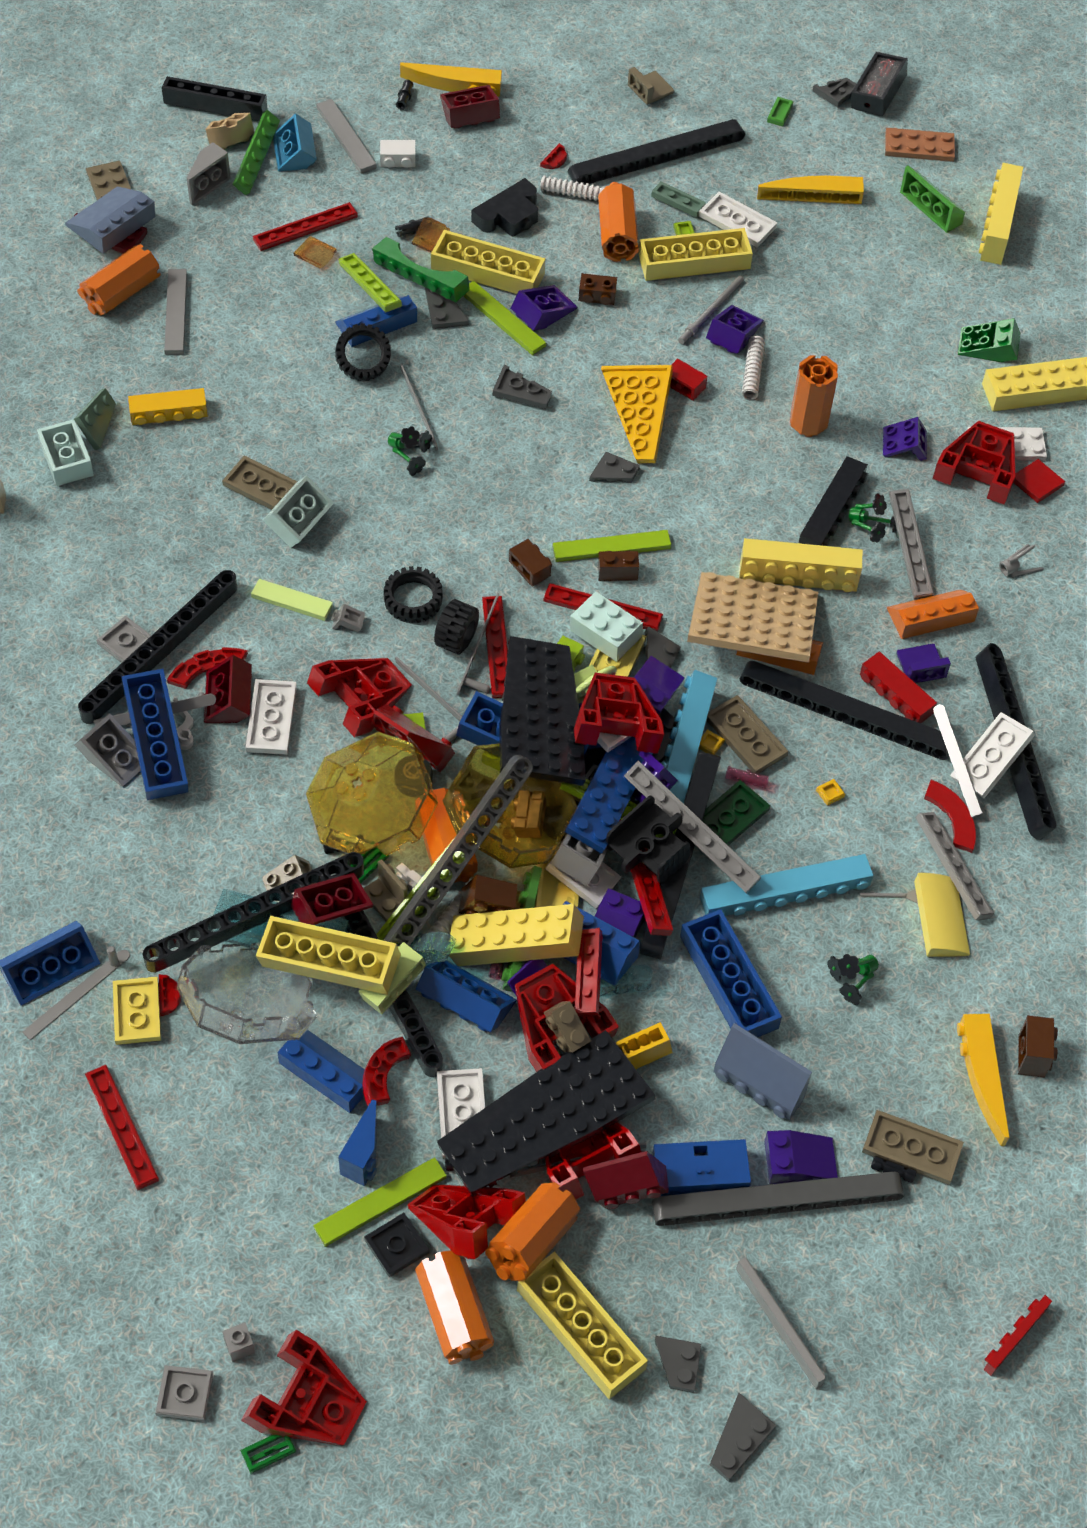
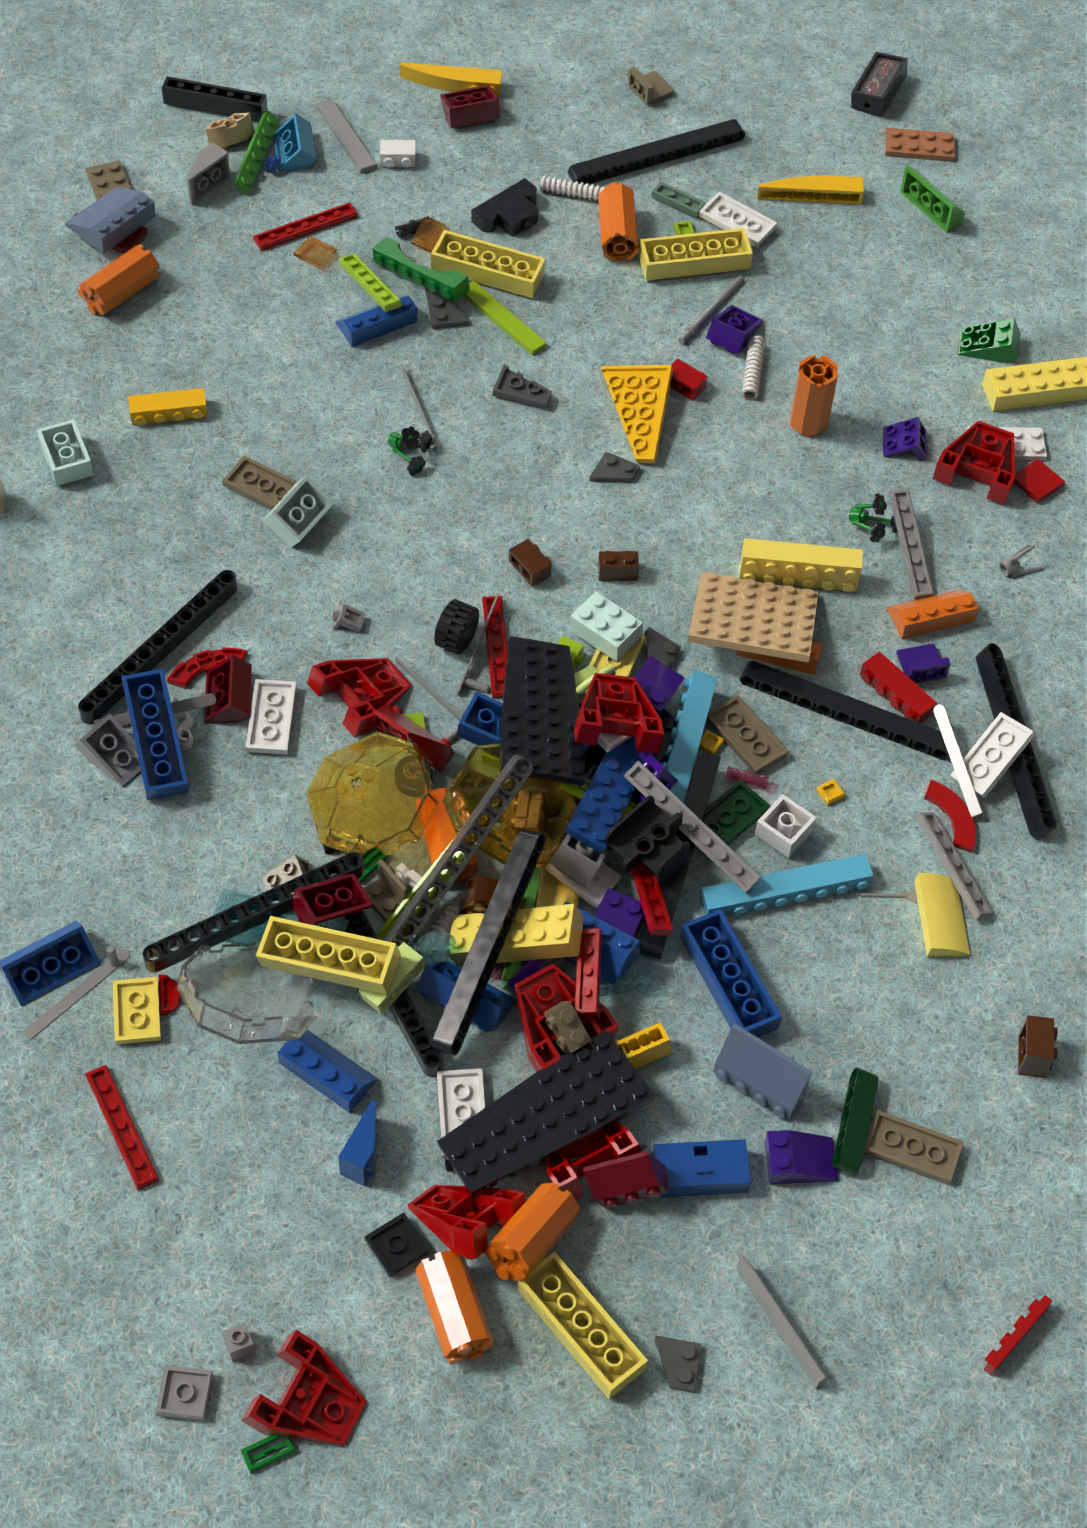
sand green wing [74,388,116,450] -> none
light grey plate [96,616,152,663] -> none
light grey tile [164,269,187,355] -> none
yellowish green tile [251,579,333,621] -> none
lime tile [313,1157,447,1247] -> none
black tyre [335,323,391,381] -> none
red tile [363,1037,411,1106] -> none
black tyre [384,566,443,623] -> none
black pin [396,80,414,110] -> none
dark purple slope [510,285,578,331] -> none
red tile [540,143,567,169] -> none
red tile [543,583,663,632] -> none
lime tile [552,530,671,562] -> none
reddish brown brick [578,273,617,305] -> none
dark grey beam [652,1172,904,1226] -> none
dark grey wing [710,1393,776,1482] -> none
bright green tile [767,97,794,127] -> none
black brick [799,456,869,546] -> none
dark grey wing [812,78,856,107] -> none
black plant [827,954,879,1005] -> none
black axle [871,1156,916,1183] -> none
yellow slope [957,1014,1009,1146] -> none
light yellow brick [978,163,1023,265] -> none
none -> blue plate [265,155,280,173]
none -> black beam [432,829,545,1056]
none -> white brick [755,794,817,858]
none -> dark green beam [832,1067,878,1176]

